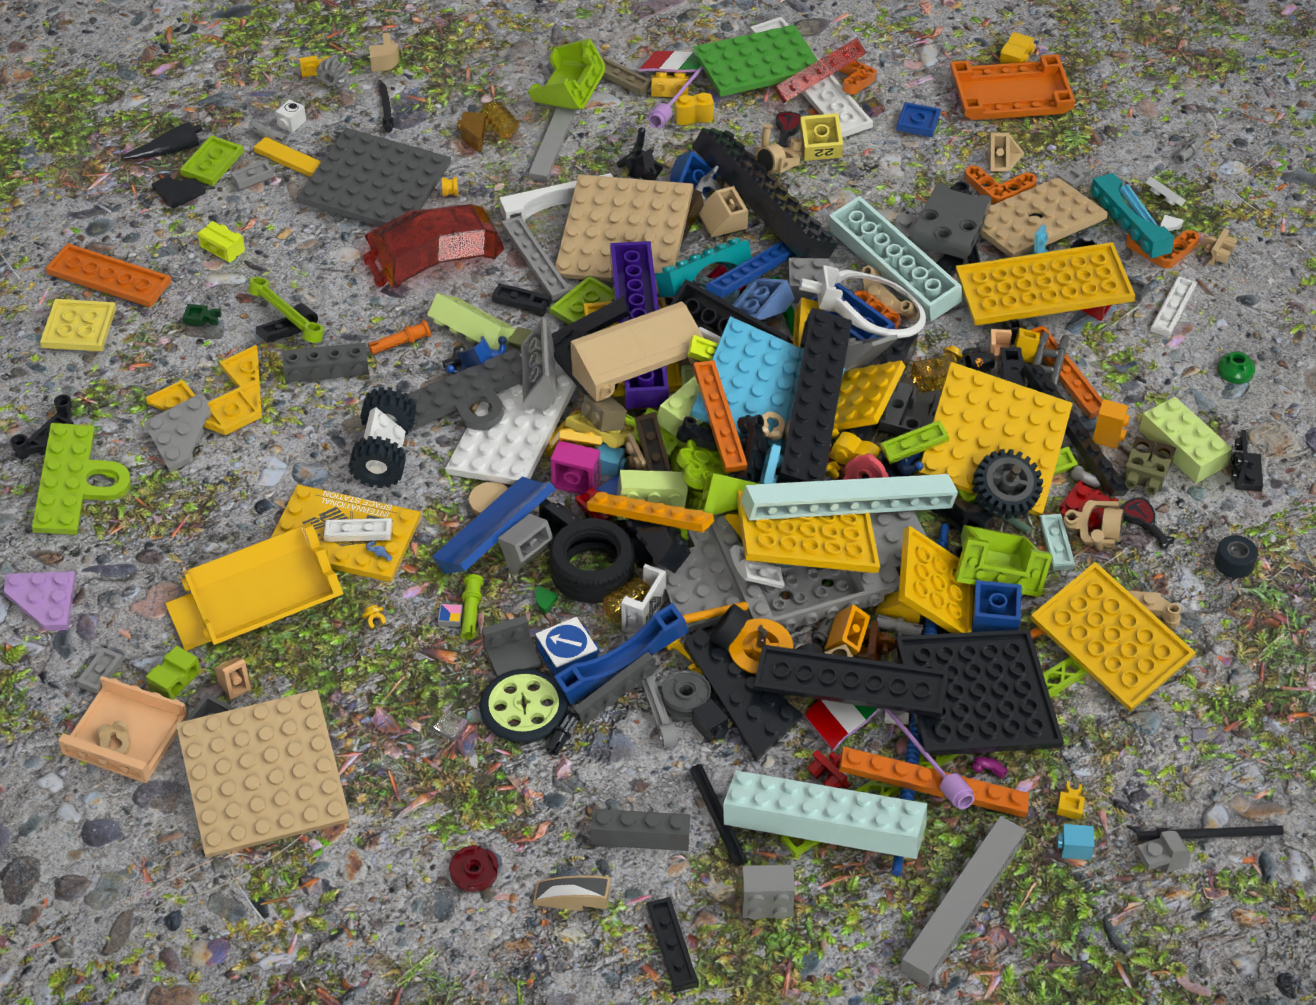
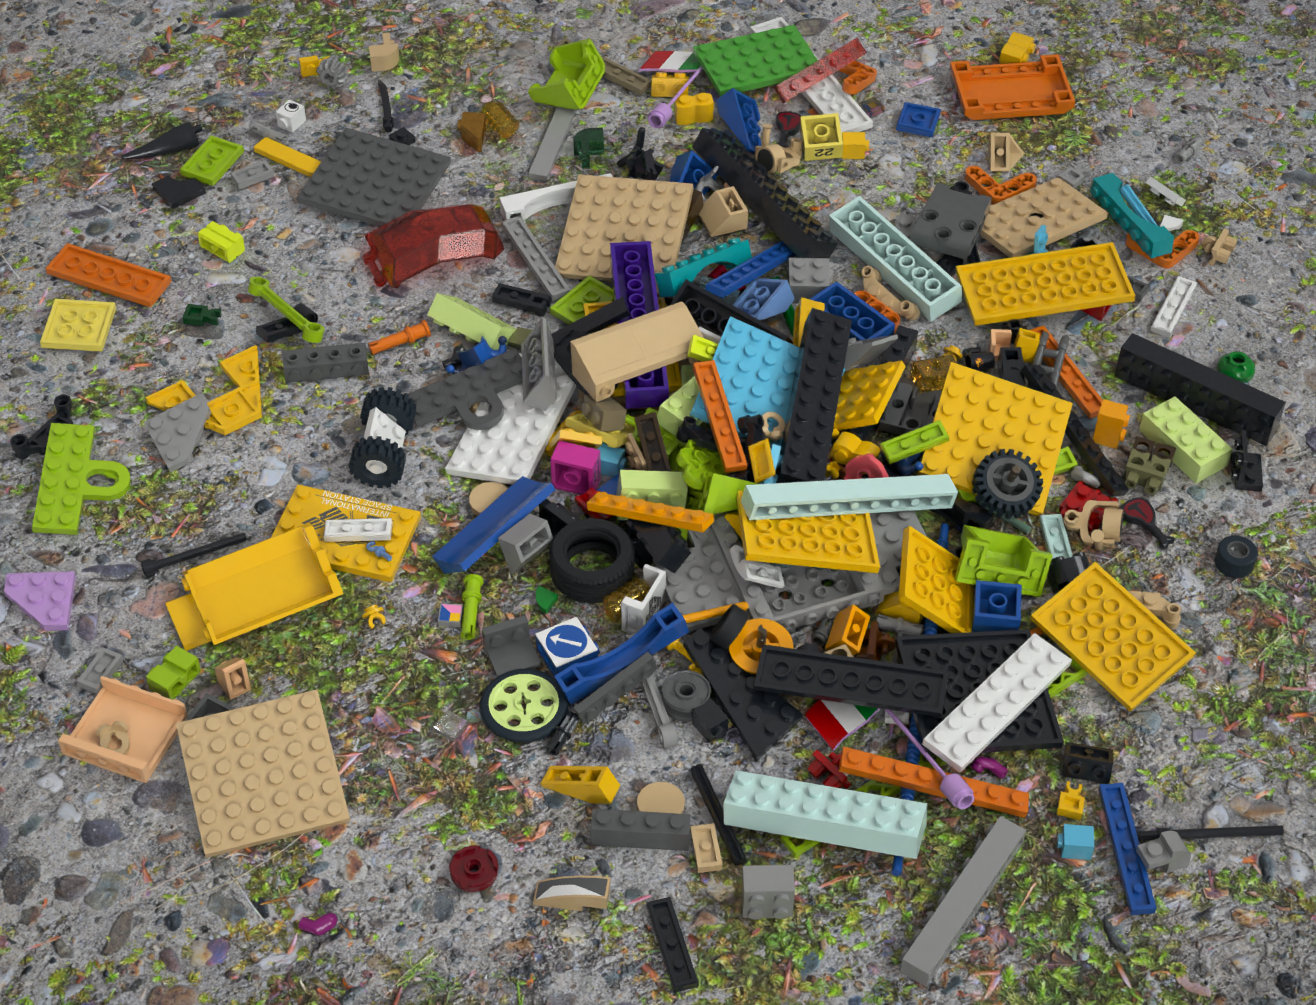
yellow wheel [442,177,458,197] -> none
white brick [799,265,926,338] -> none
none -> black piece [140,533,247,578]
none -> magenta arm [299,913,338,935]
none -> black plate [389,127,416,146]
none -> yellow slope [540,765,620,804]
none -> clear green brick [574,127,604,168]
none -> tan tile [637,782,685,814]
none -> tan plate [690,823,722,873]
none -> blue wedge [716,88,761,155]
none -> yellow tile [748,438,776,483]
none -> yellow brick [842,132,869,159]
none -> white plate [922,633,1072,773]
none -> black cylinder [1047,552,1090,594]
none -> black bracket [1062,742,1113,784]
none -> blue plate [1098,783,1156,915]
none -> black brick [1114,333,1286,446]

